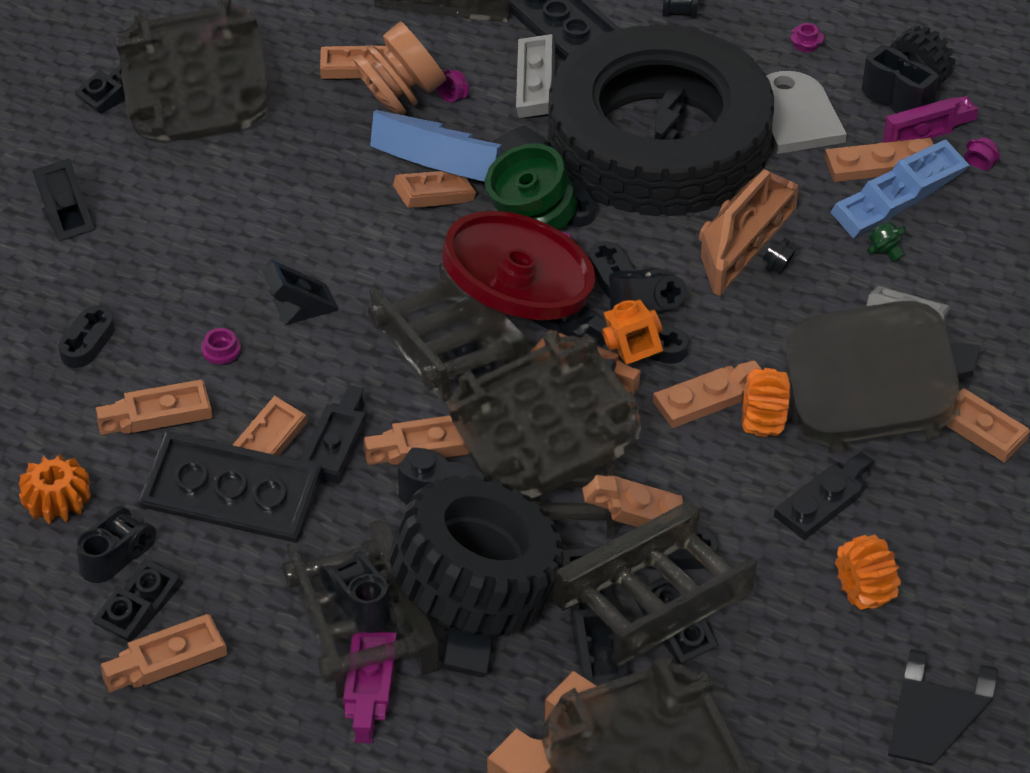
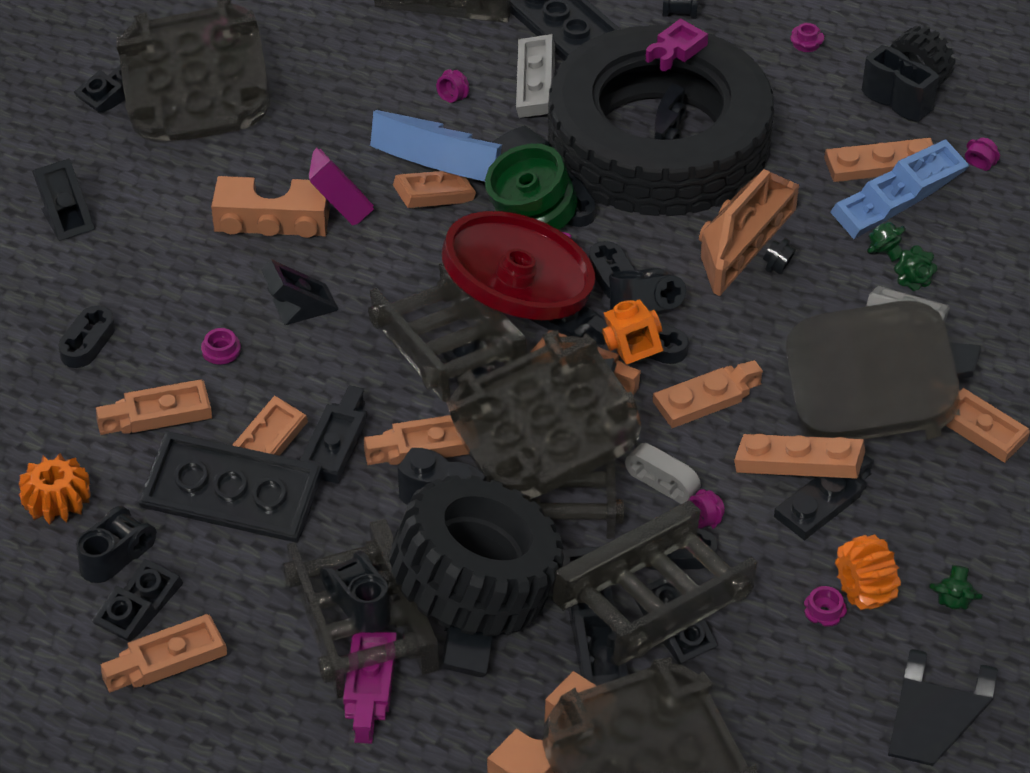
nougat plate [320,46,389,79] -> none
nougat wheel [353,21,447,115] -> none
nougat hinge [582,475,689,530] -> none
orange gear [741,368,790,437] -> none
light grey tile [766,71,847,154] -> none
magenta hinge [883,96,978,143] -> none
none -> nougat arch [211,176,331,238]
none -> magenta slope [309,148,374,225]
none -> light grey beam [625,443,701,504]
none -> magenta plate [645,18,708,71]
none -> magenta plate [687,489,724,529]
none -> nougat plate [734,434,865,478]
none -> magenta plate [804,586,847,627]
none -> dark green plant [894,245,937,291]
none -> dark green plant [929,565,983,610]

